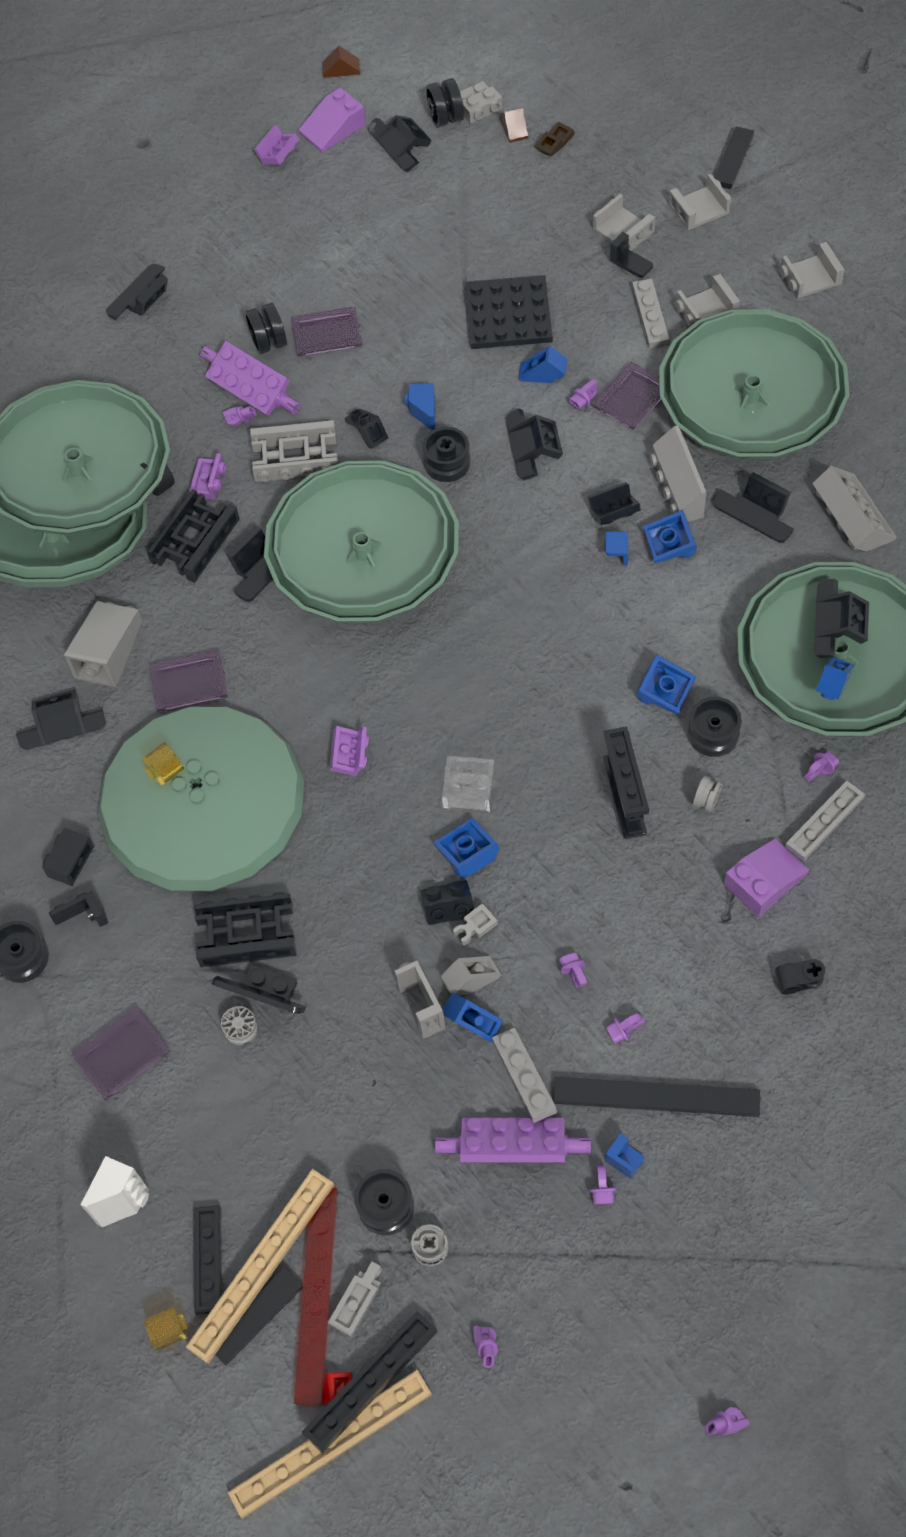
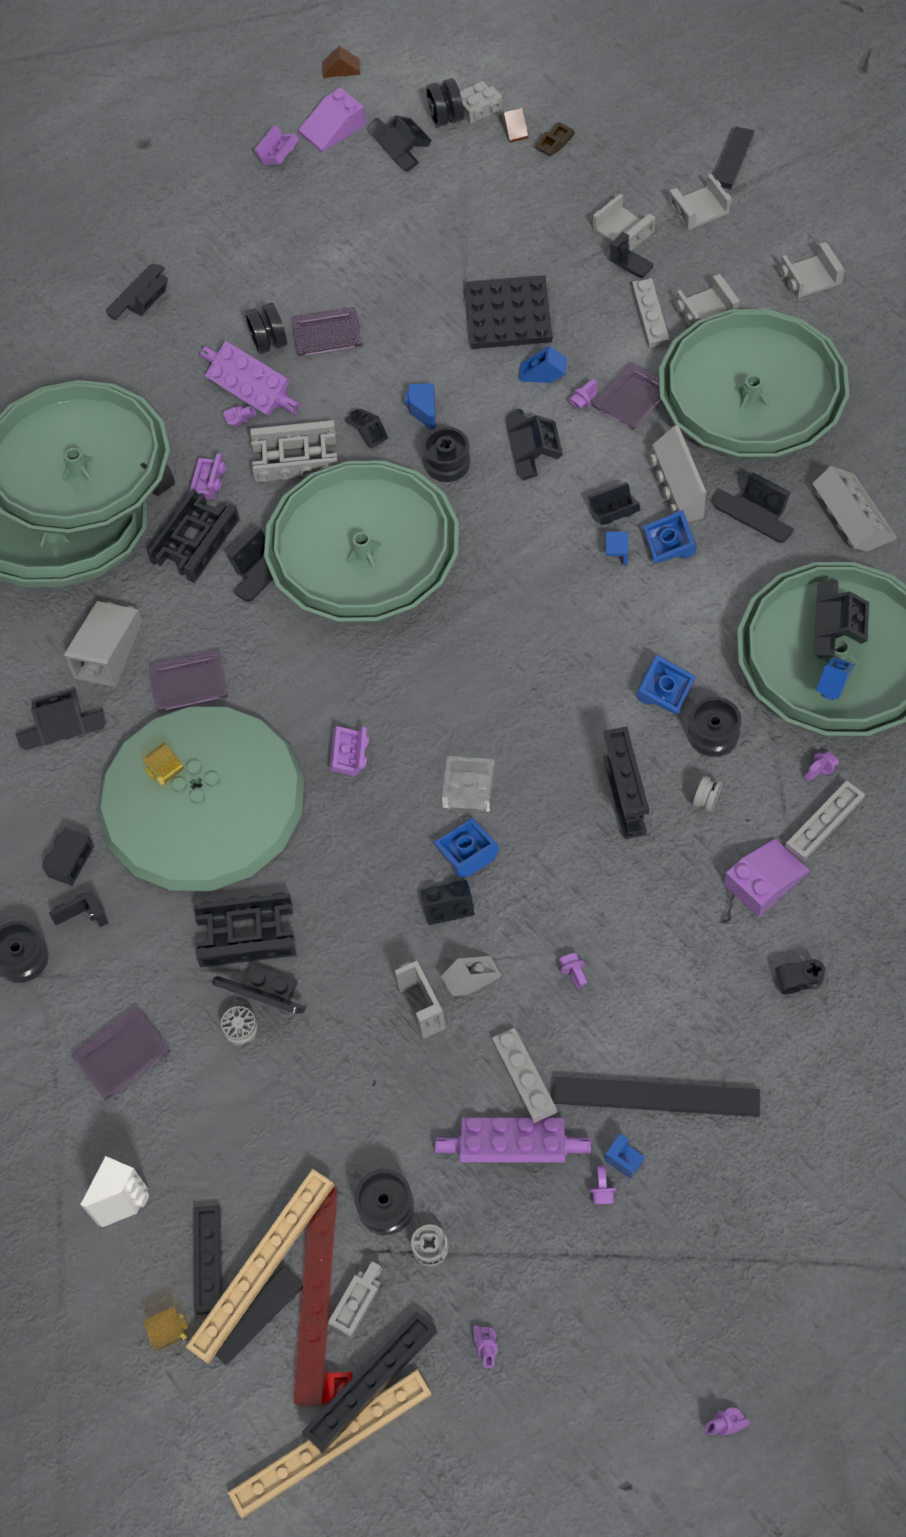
blue slope [443,992,503,1042] -> none
light grey plate [453,903,498,945] -> none
medium lavender piece [606,1014,646,1044] -> none

